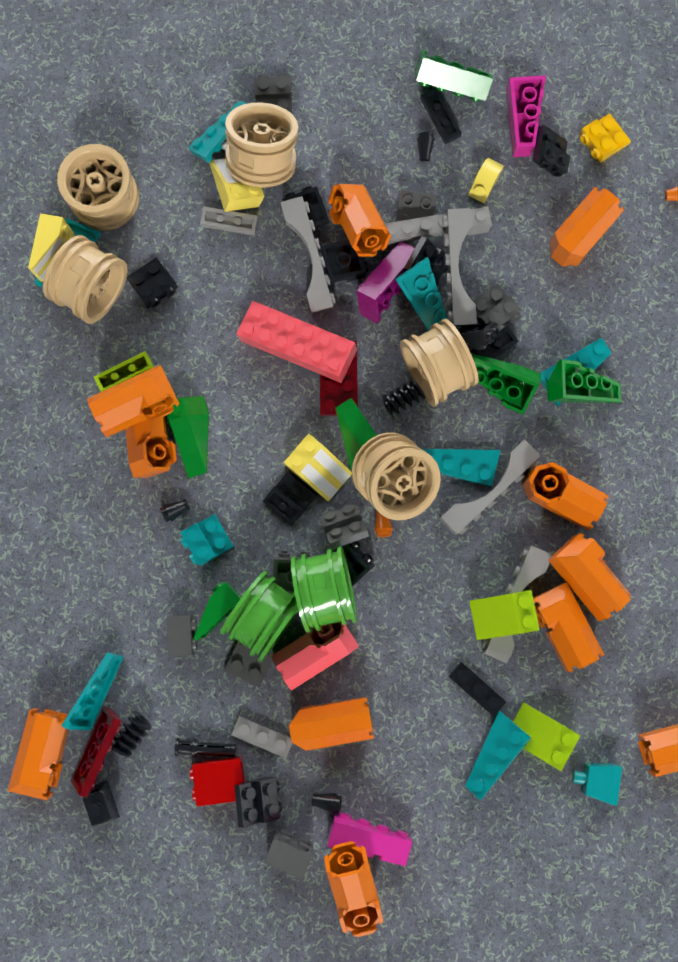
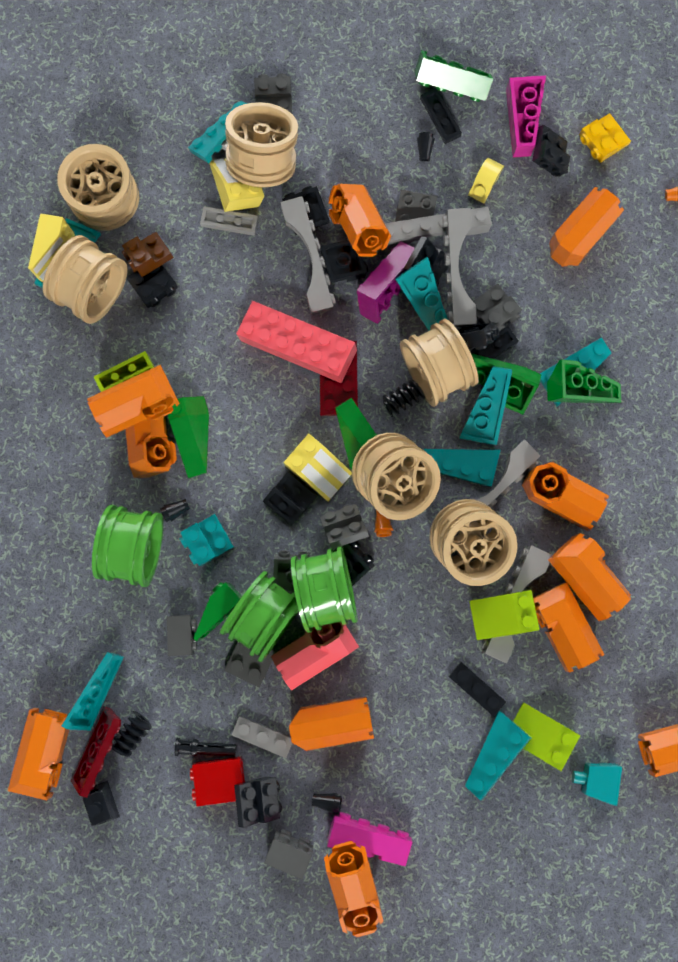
none -> bright green wheel [92,504,163,587]
none -> reddish brown plate [121,232,174,277]
none -> tan wheel [429,499,517,586]
none -> teal wing [459,366,512,445]

